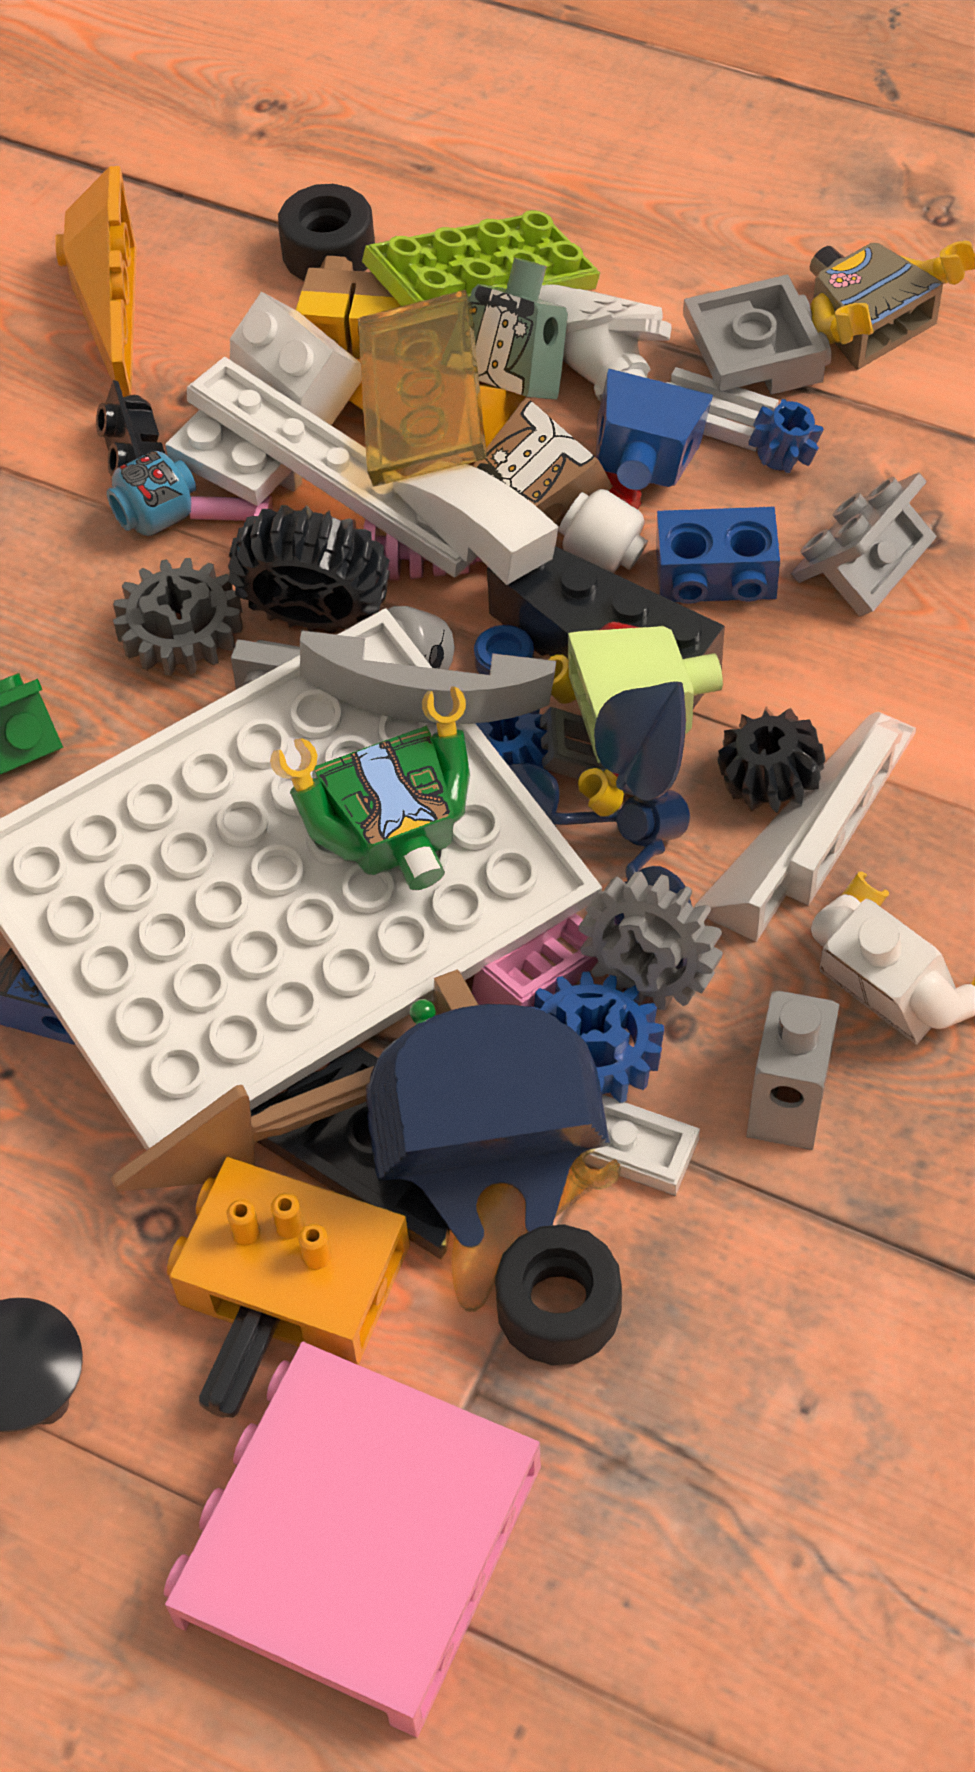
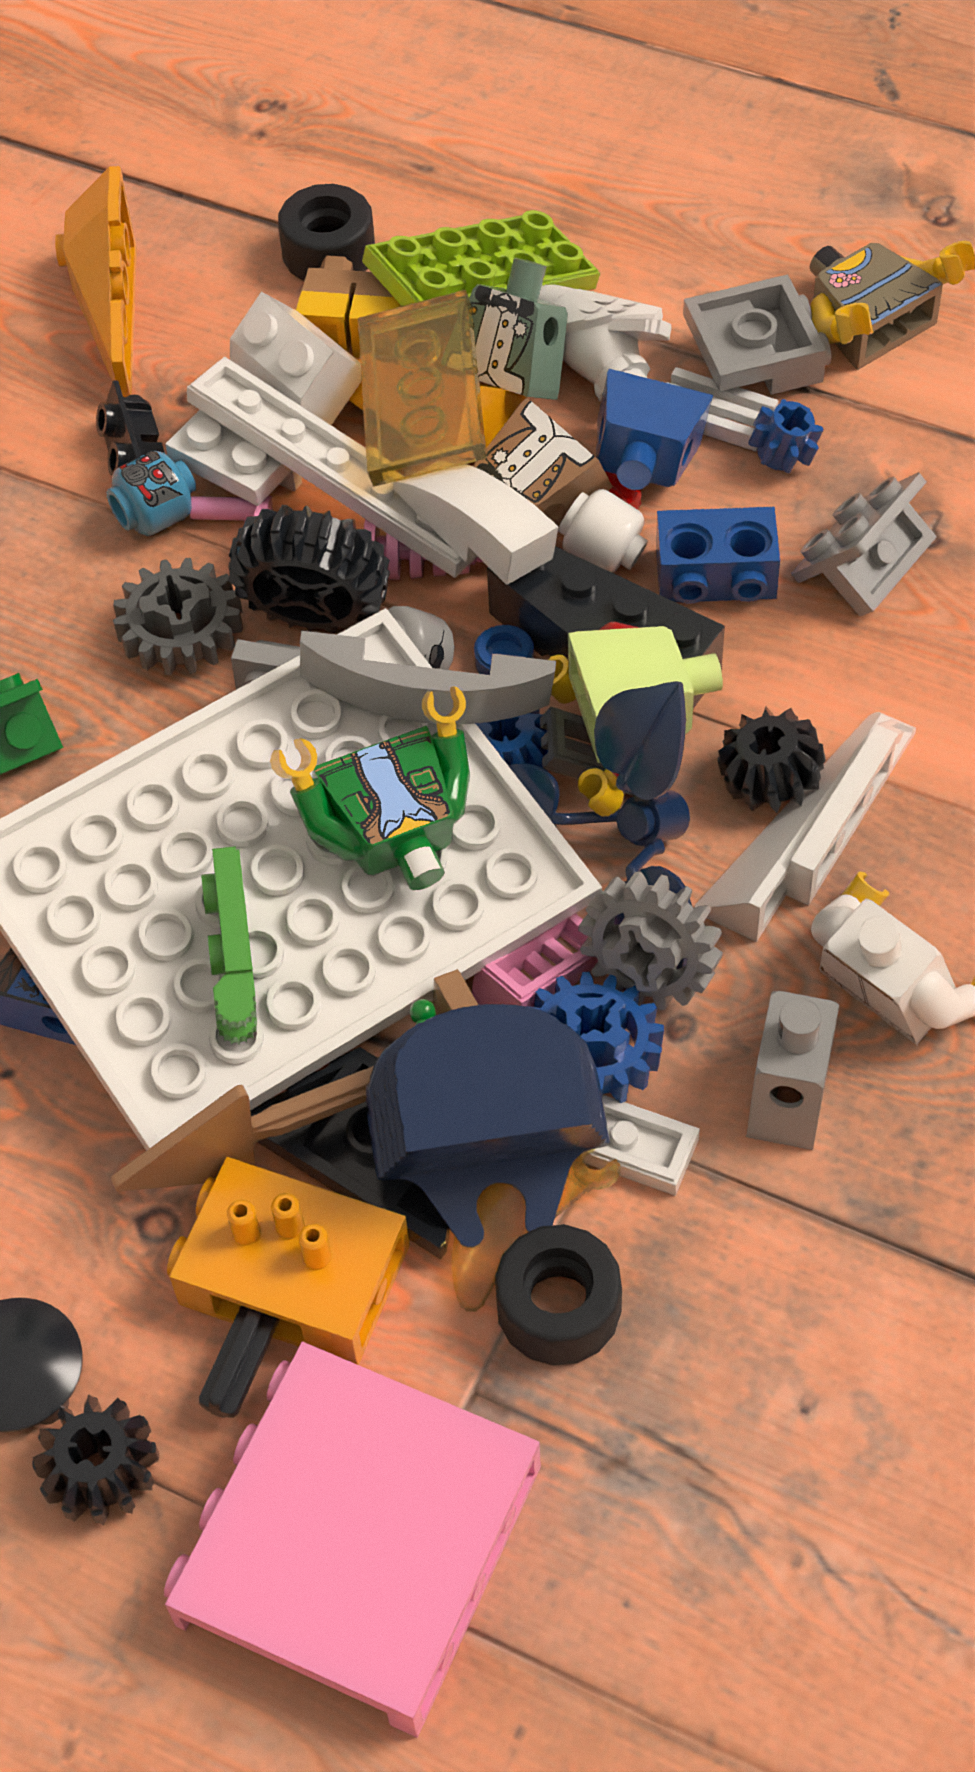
none -> black gear [32,1394,159,1525]
none -> bright green hinge [201,846,257,1045]

